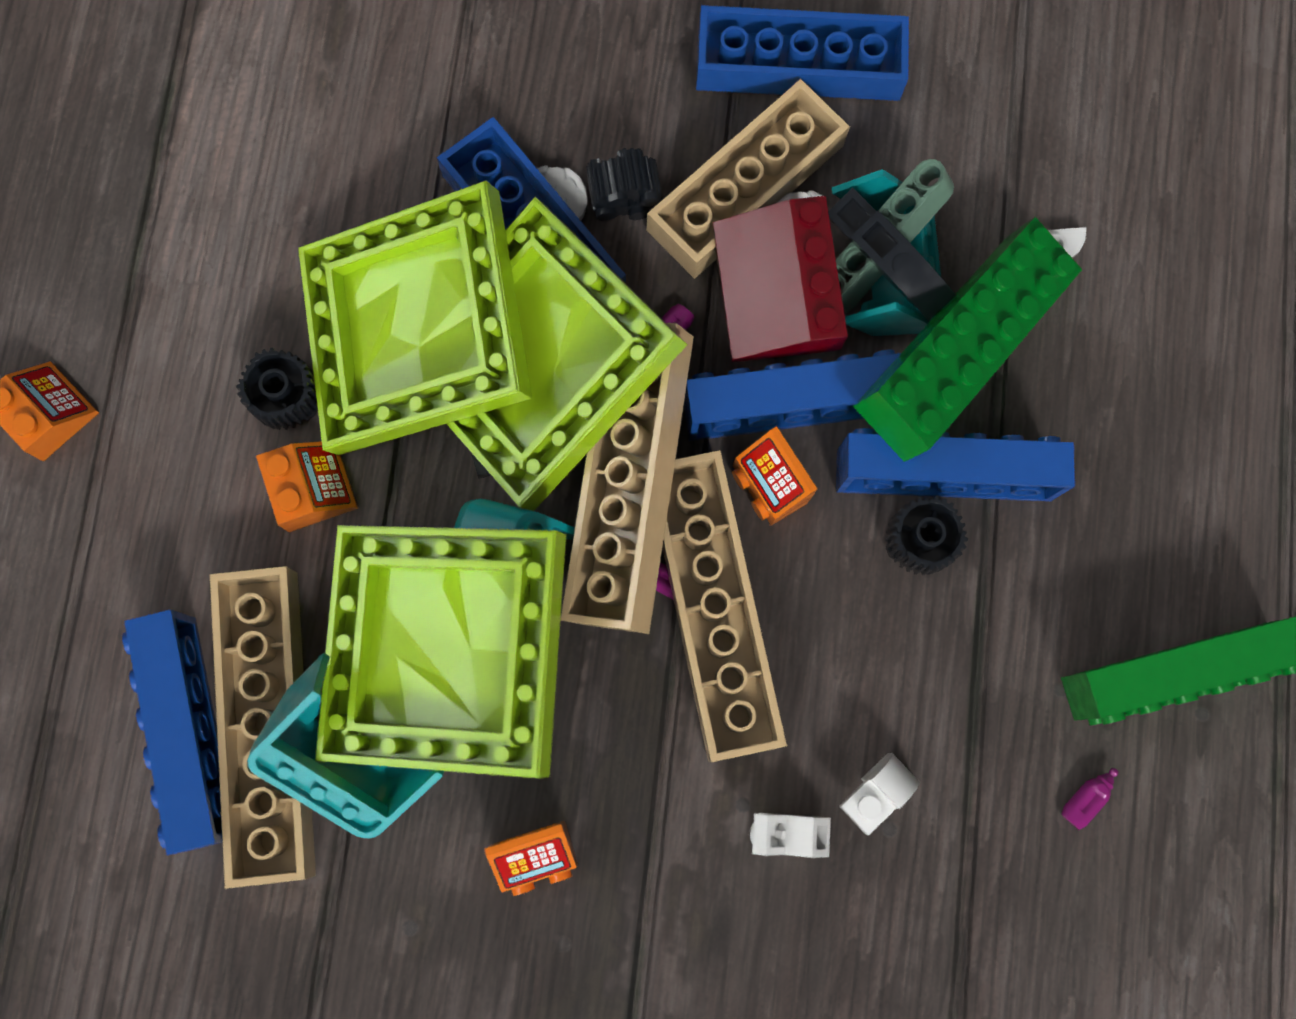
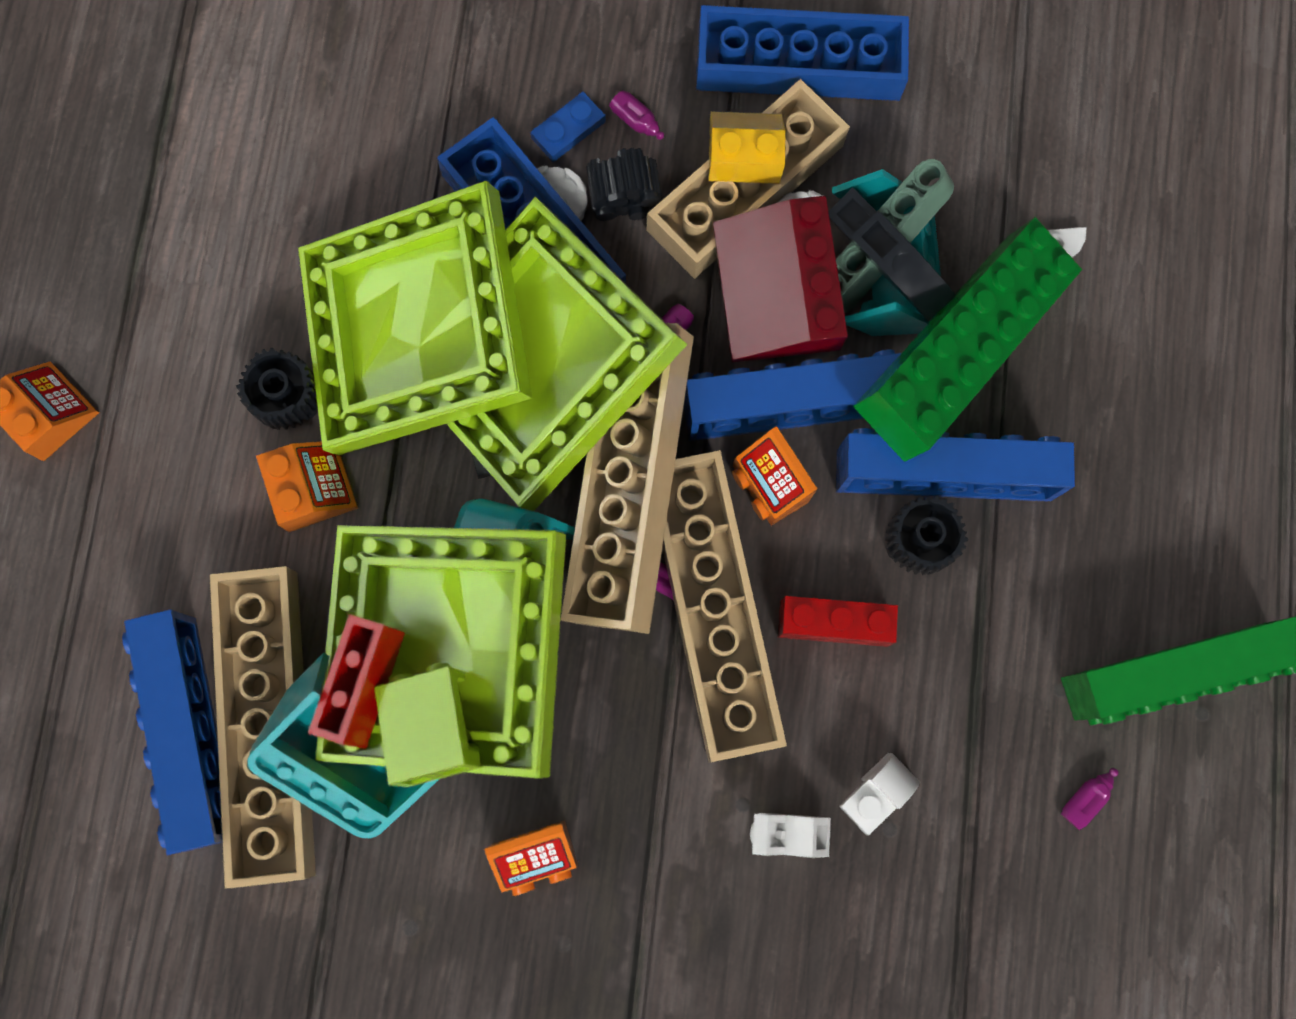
none -> red brick [308,614,405,749]
none -> lime panel [374,663,482,787]
none -> blue plate [530,91,606,163]
none -> magenta piece [609,90,664,140]
none -> yellow slope [708,112,785,184]
none -> red brick [778,596,898,647]

